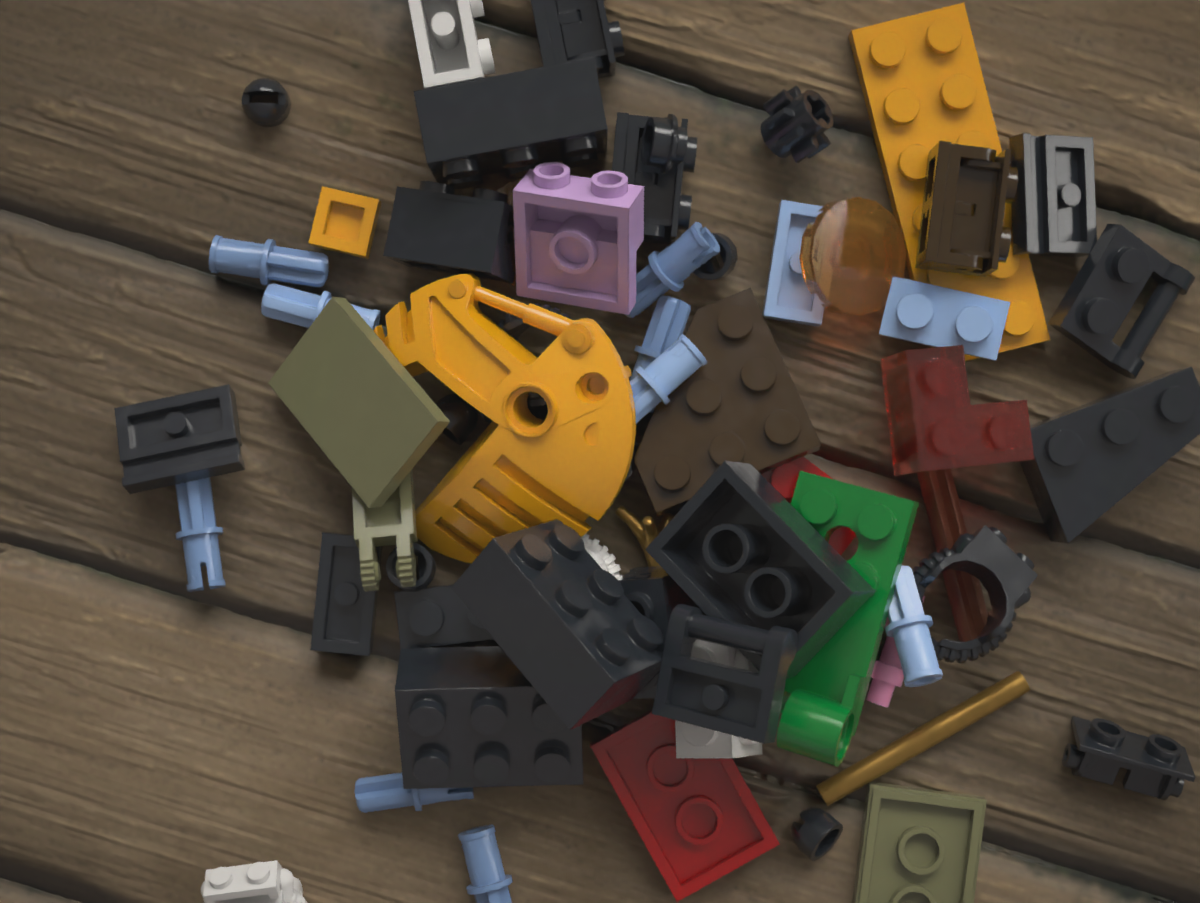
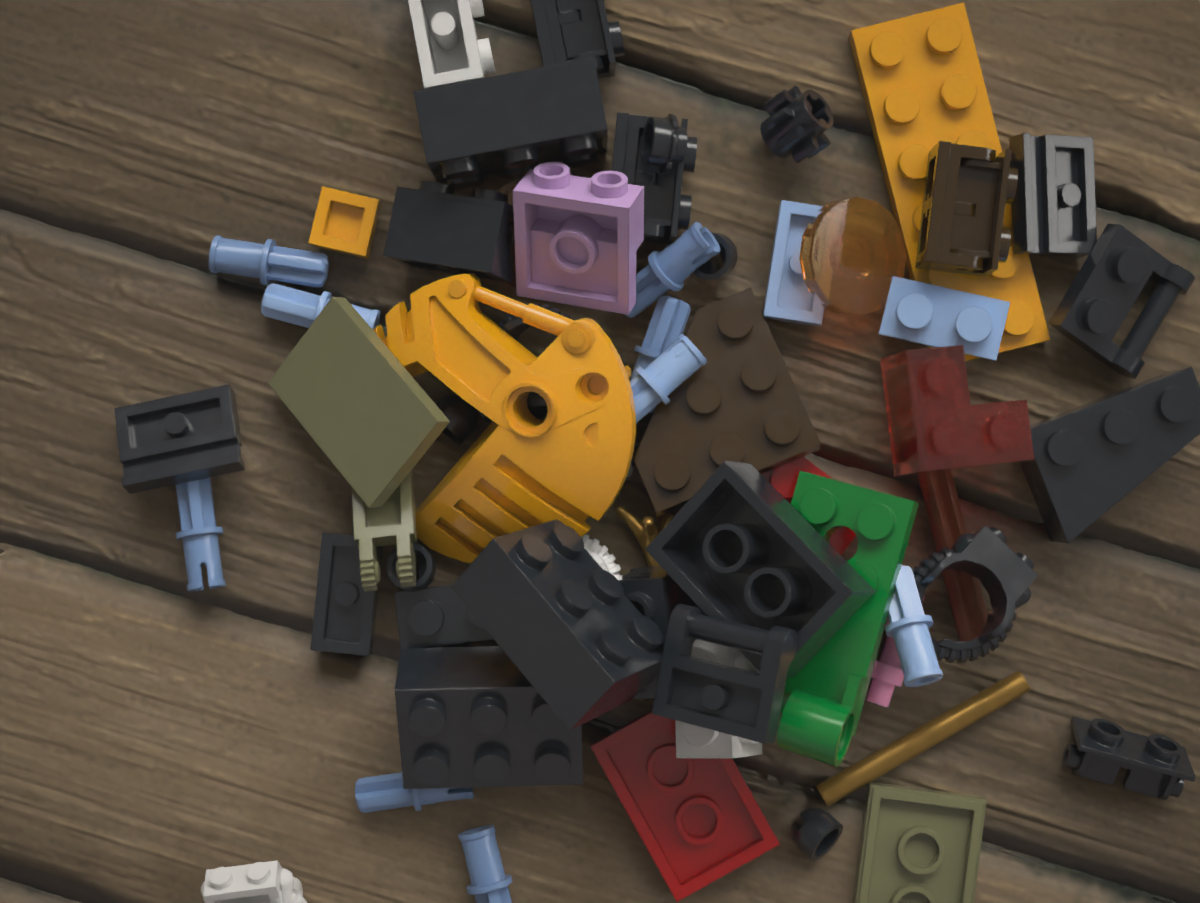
black hinge [242,78,291,127] -> none

